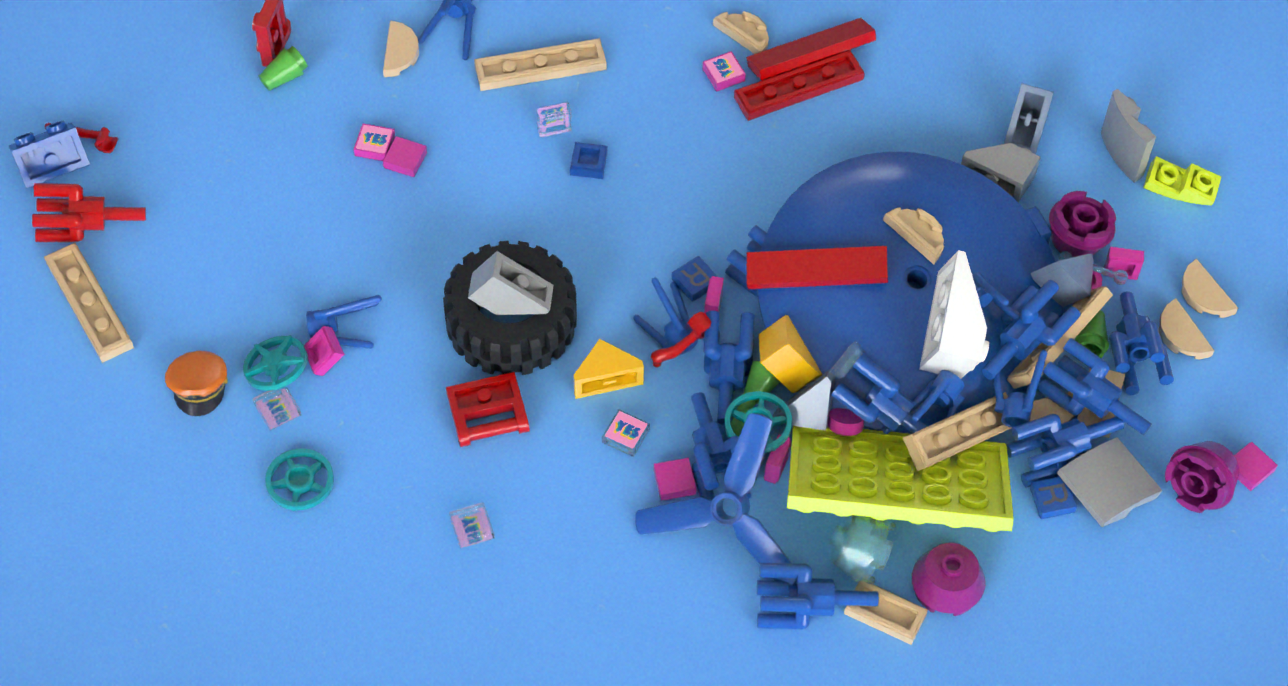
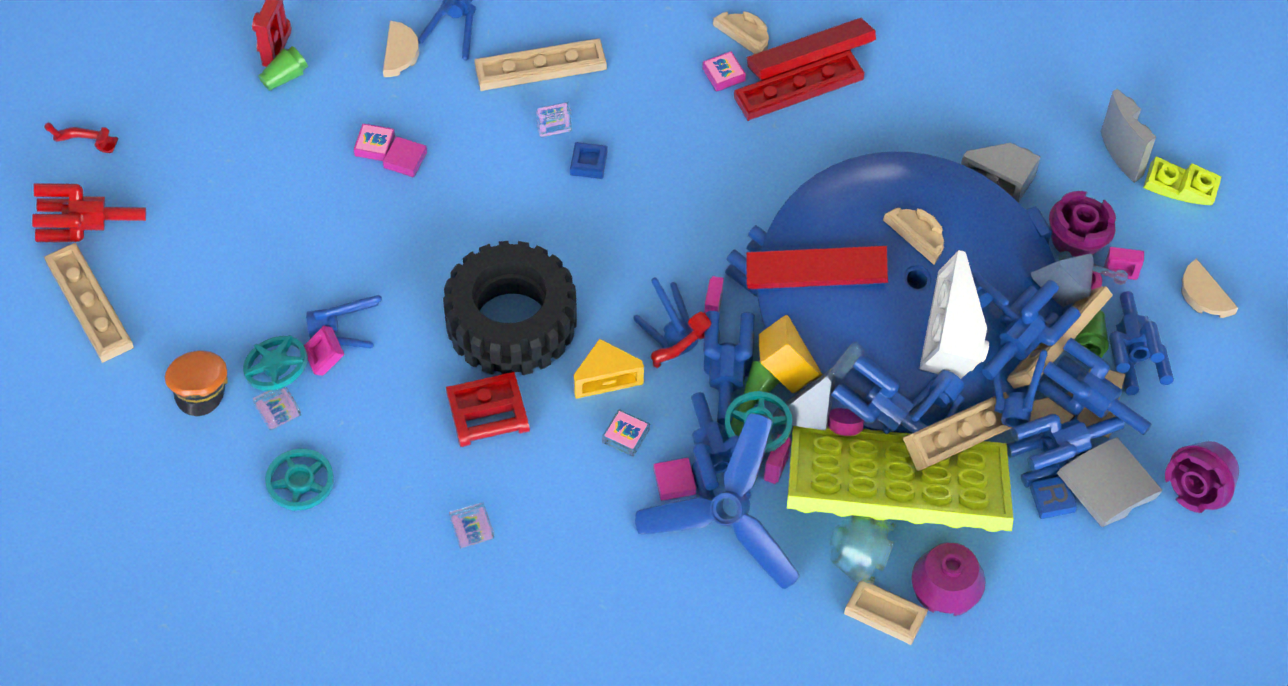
bracket [9,121,90,188] -> none
light grey slope [468,251,554,315] -> none
blue tile [671,256,718,302] -> none
blue plant [757,563,879,629] -> none
sand blue slope [1004,83,1054,154] -> none
tan tile [1159,298,1214,360] -> none
dark pink tile [1234,441,1278,491] -> none

